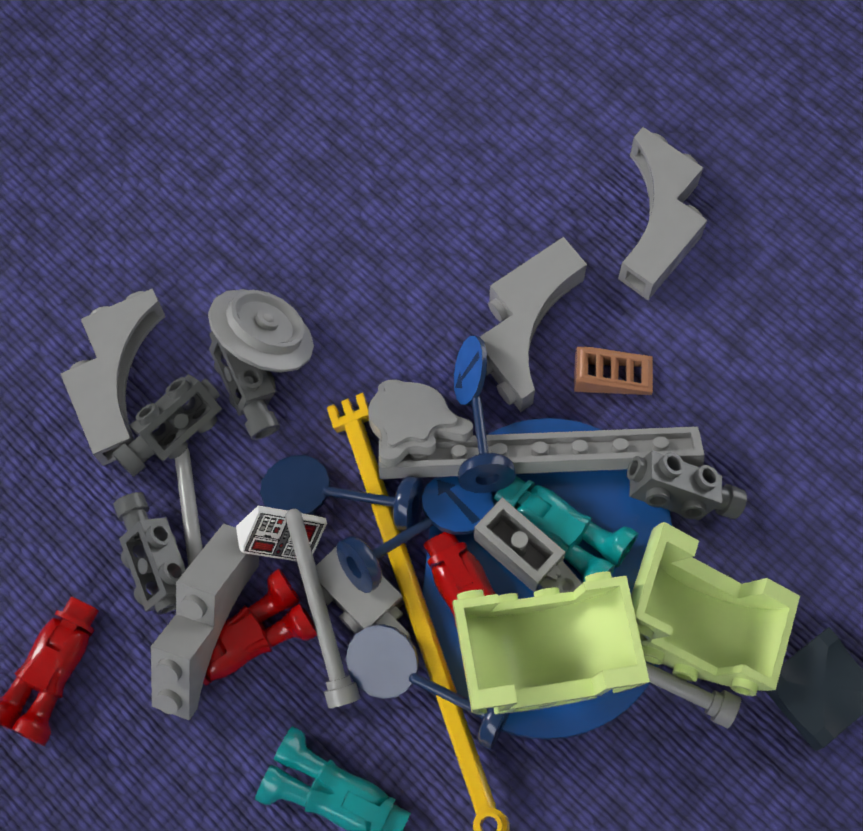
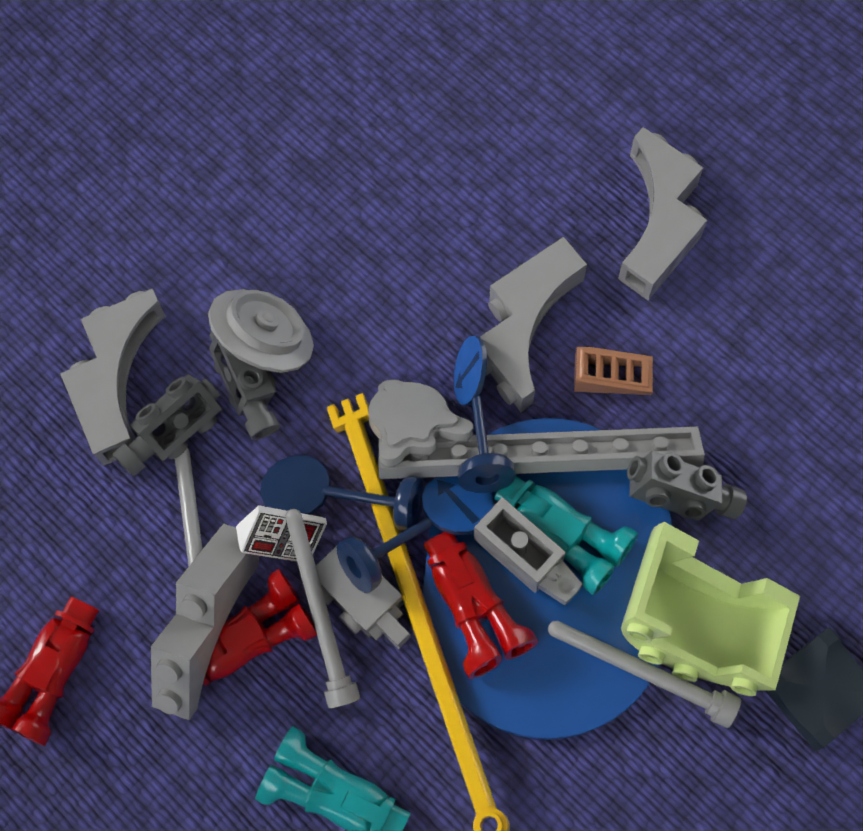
dark grey brick [113,492,186,615] -> none
piece [346,624,510,750] -> none
yellowish green cylinder [452,572,650,715] -> none

